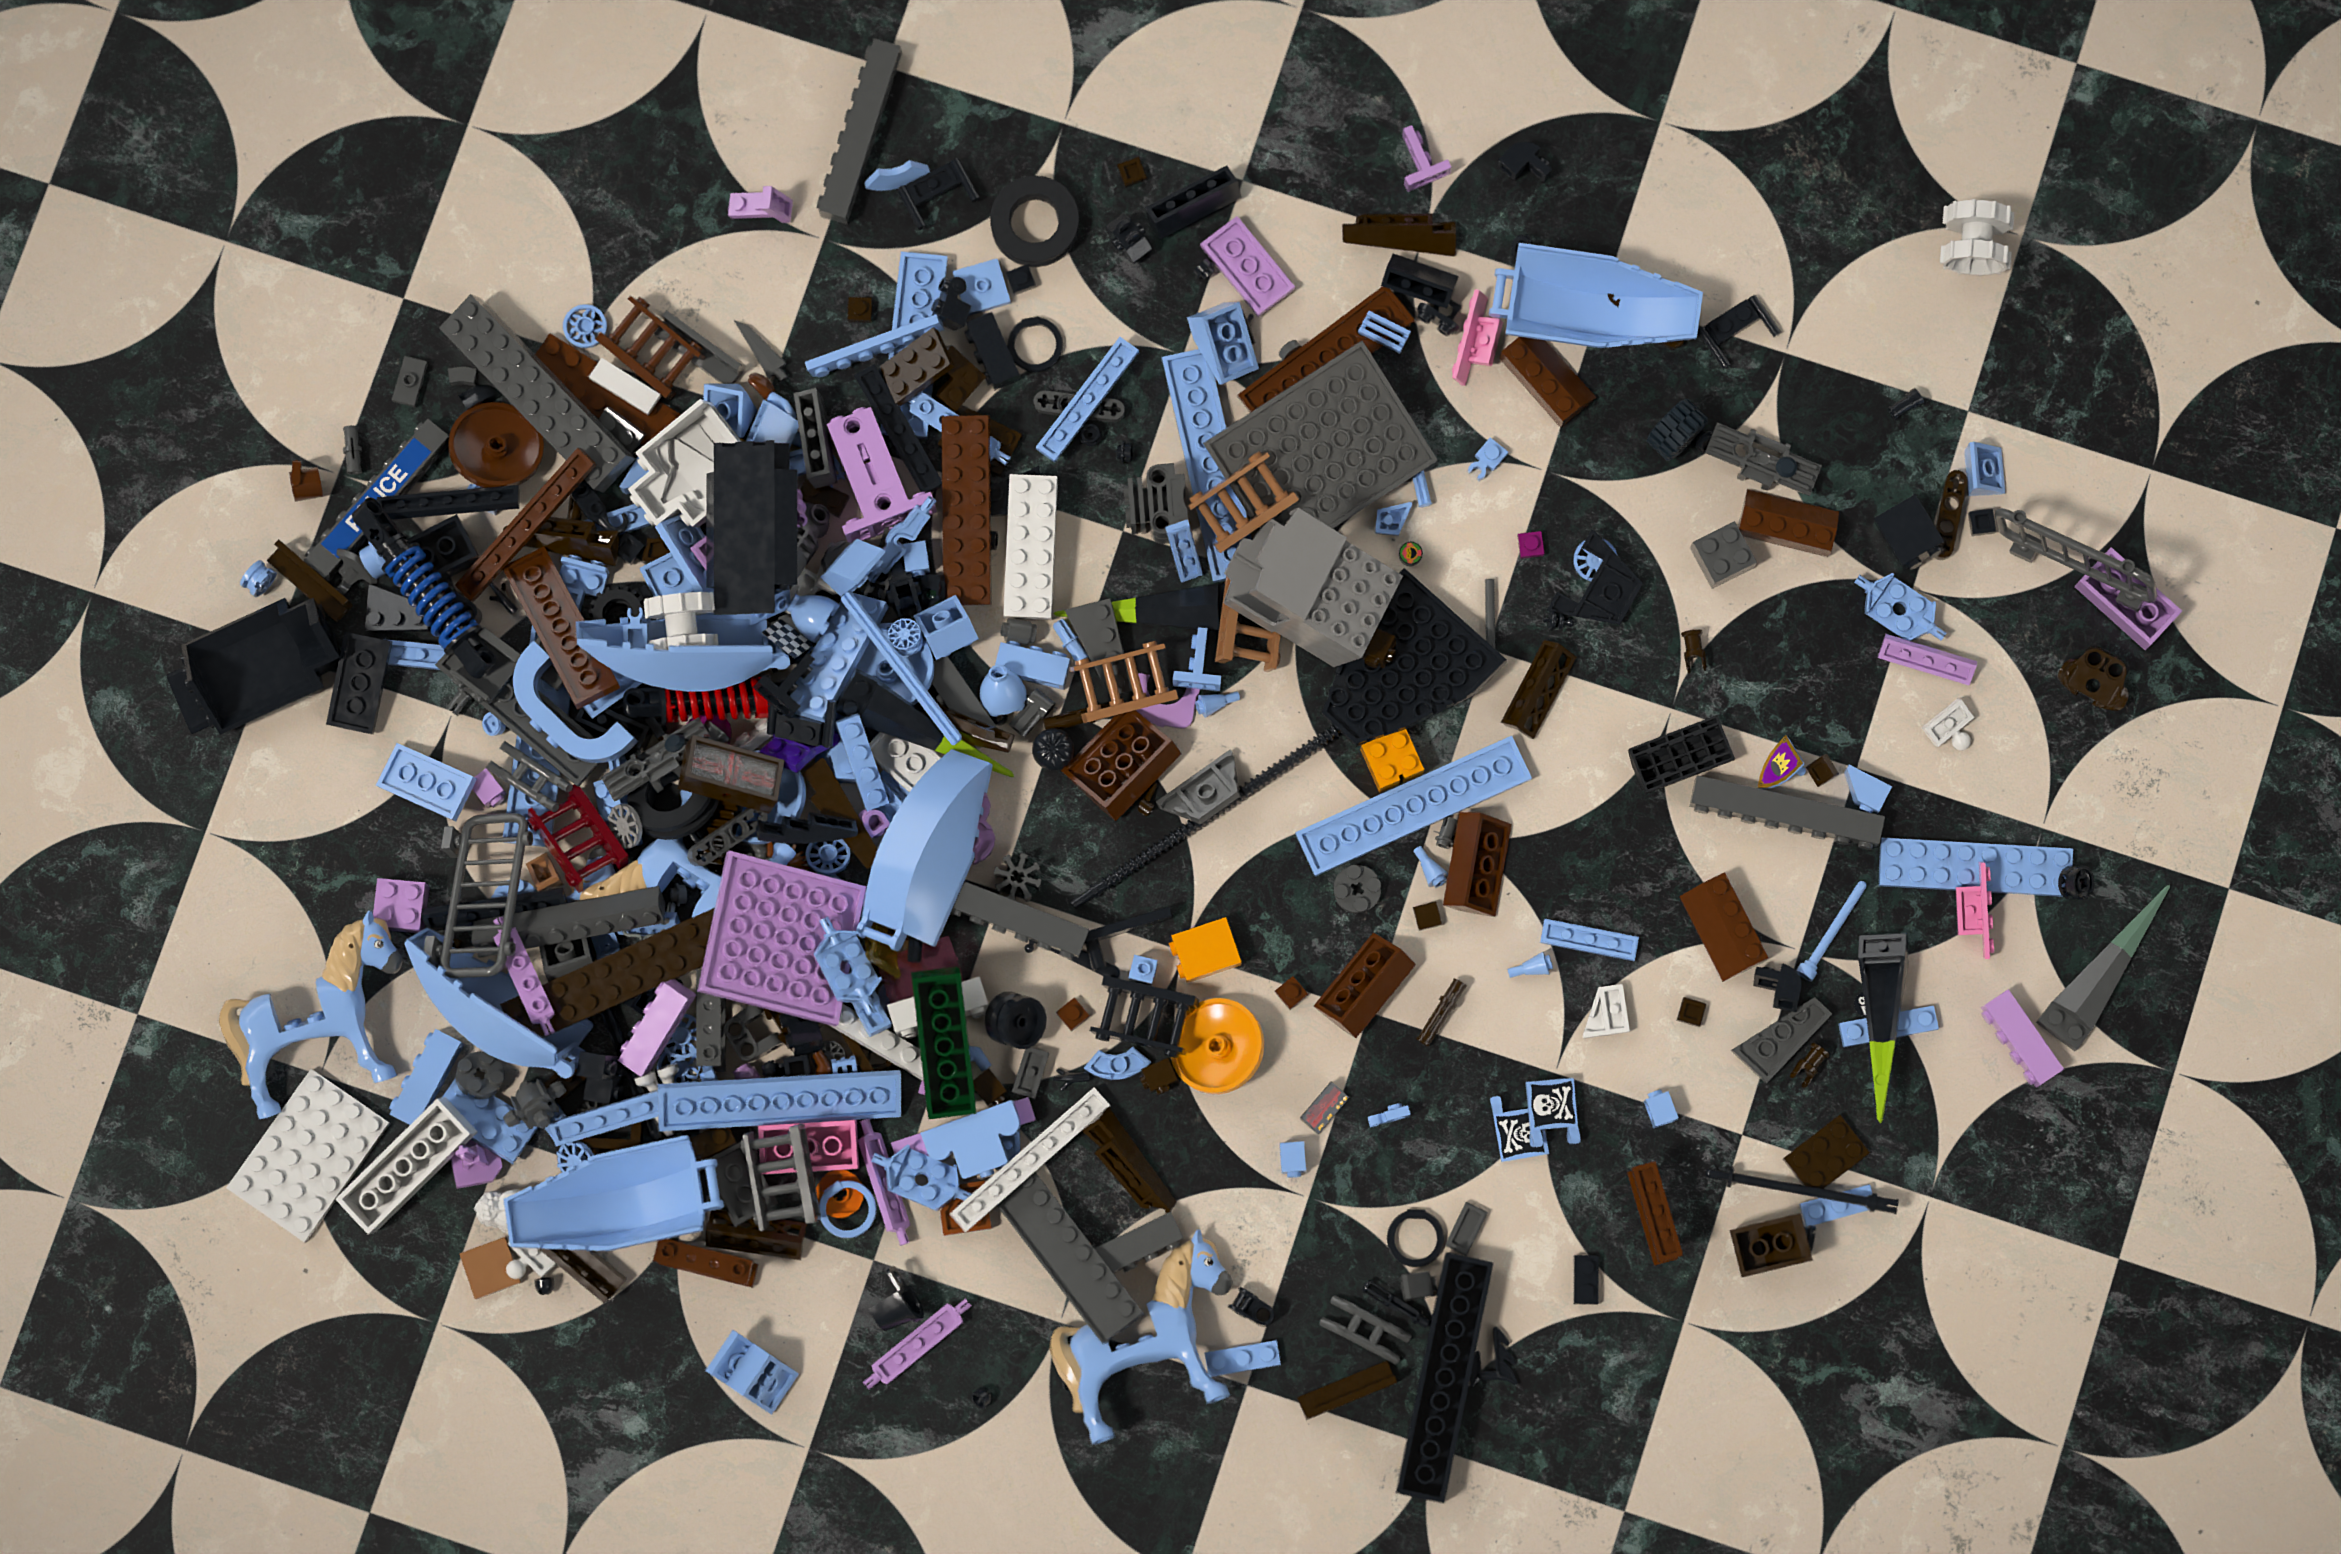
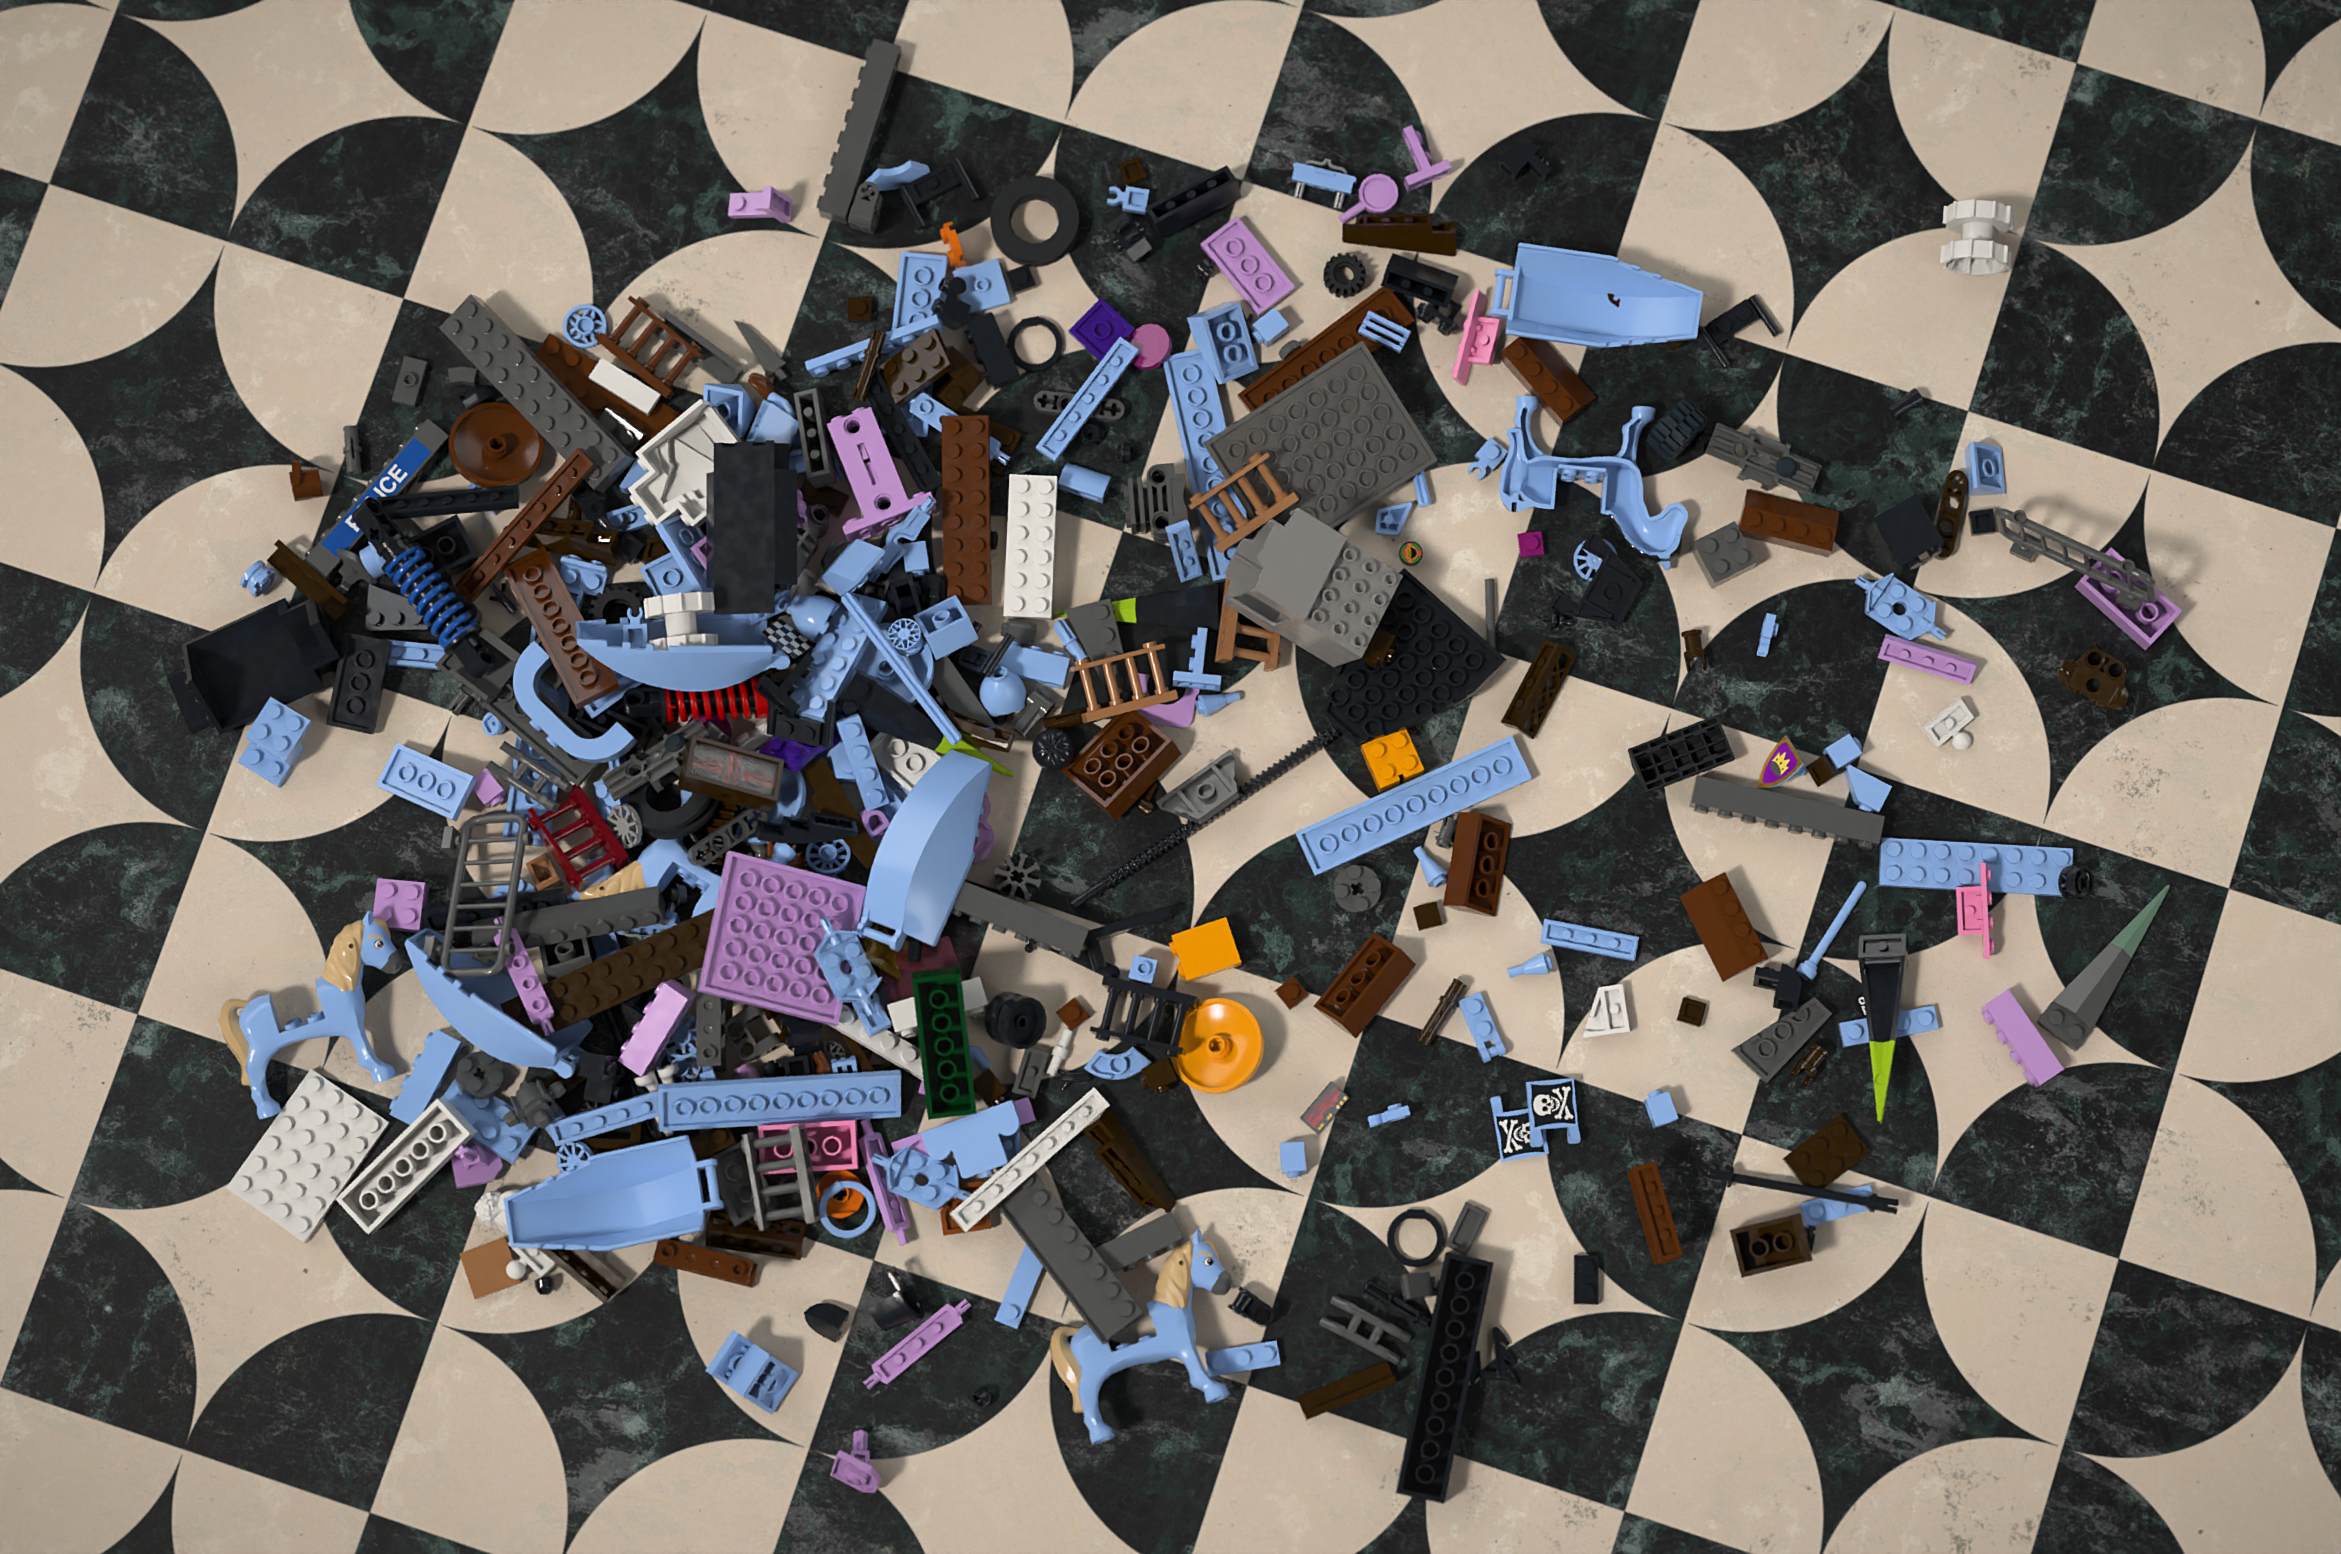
none -> light blue bracket [238,697,312,787]
none -> black brick [804,1303,849,1343]
none -> lavender piece [830,1430,881,1493]
none -> dark grey piece [848,182,883,234]
none -> dark brown pin [851,329,887,401]
none -> orange plate [940,221,967,269]
none -> black plate [950,621,1015,678]
none -> light blue plate [995,1245,1043,1329]
none -> white bar [1047,1029,1073,1076]
none -> light blue brick [1058,462,1112,503]
none -> dark purple plate [1068,298,1135,362]
none -> light blue plate [1107,186,1149,215]
none -> magenta tile [1128,324,1172,370]
none -> light blue brick [1252,307,1289,348]
none -> light blue piece [1292,159,1356,209]
none -> black tyre [1323,253,1366,298]
none -> lavender piece [1339,174,1398,224]
none -> light blue plate [1458,992,1506,1063]
none -> light blue animal [1499,395,1688,571]
none -> light blue plate [1757,613,1779,657]
none -> light blue brick [1822,734,1862,771]

